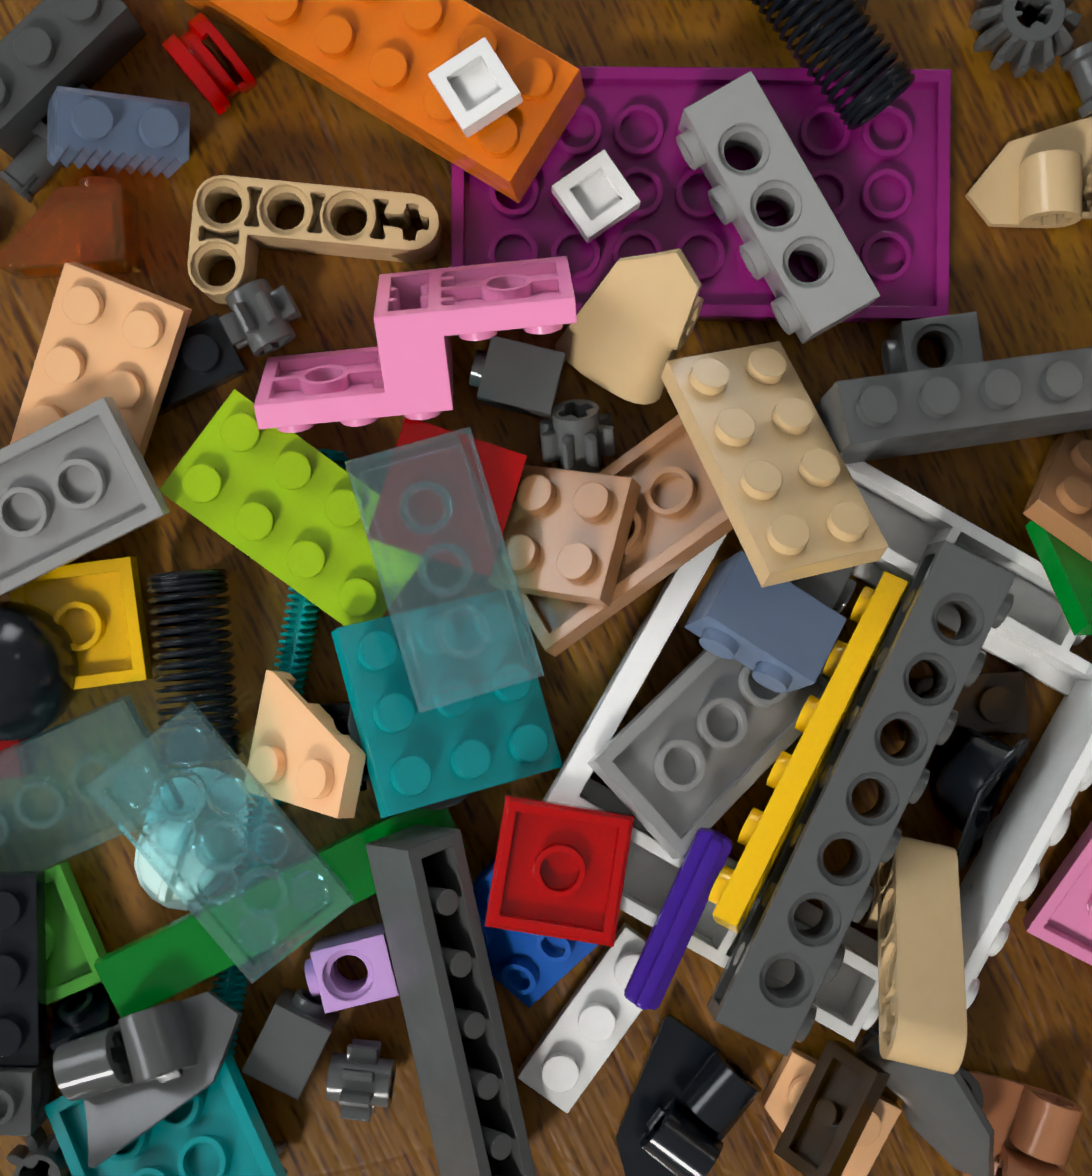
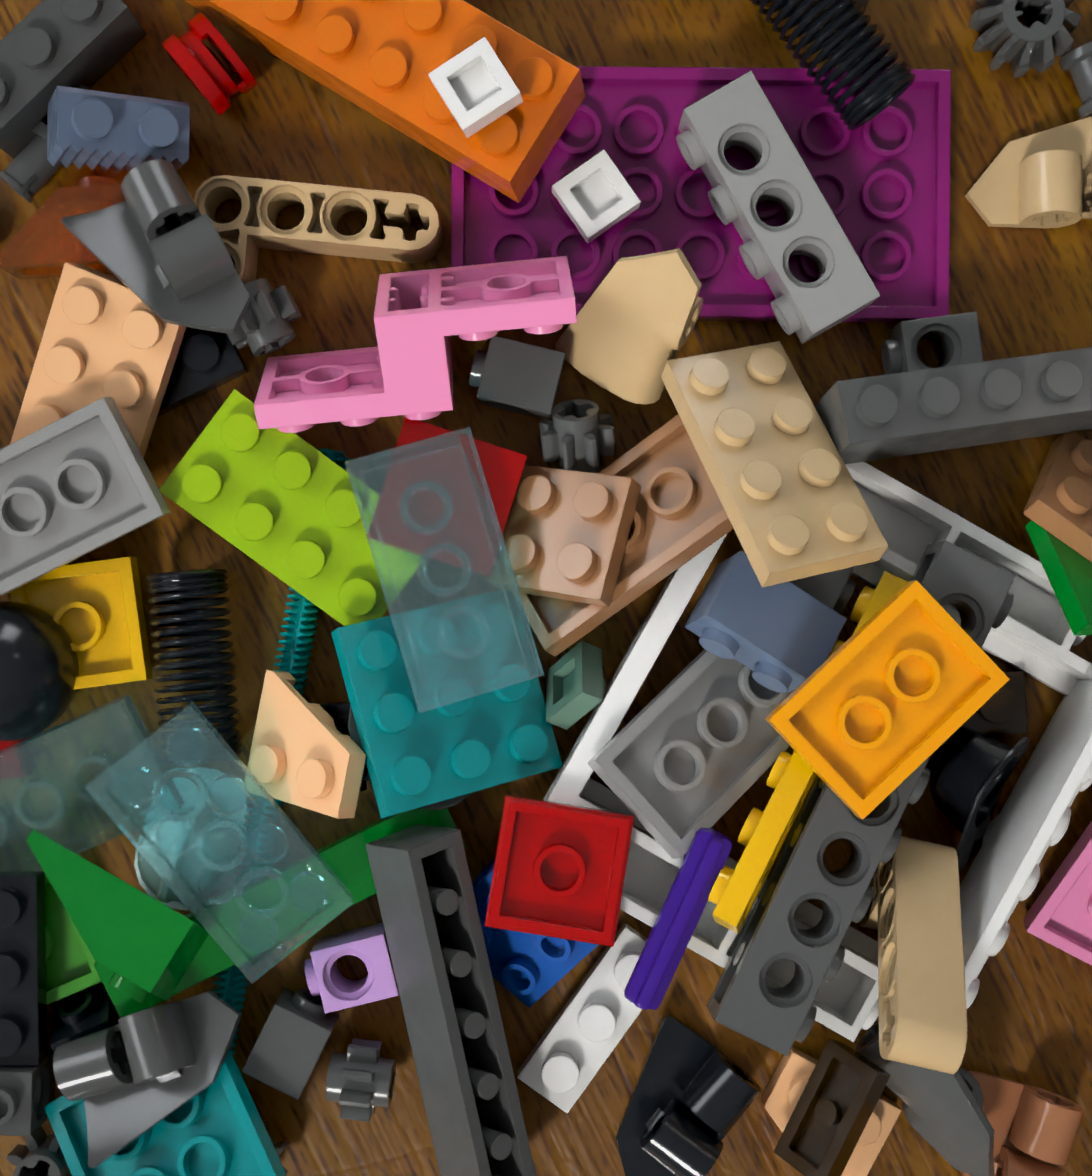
none -> green slope [26,829,210,1003]
none -> dark grey panel [61,159,252,335]
none -> sand green plate [546,641,605,730]
none -> light orange plate [765,580,1010,820]

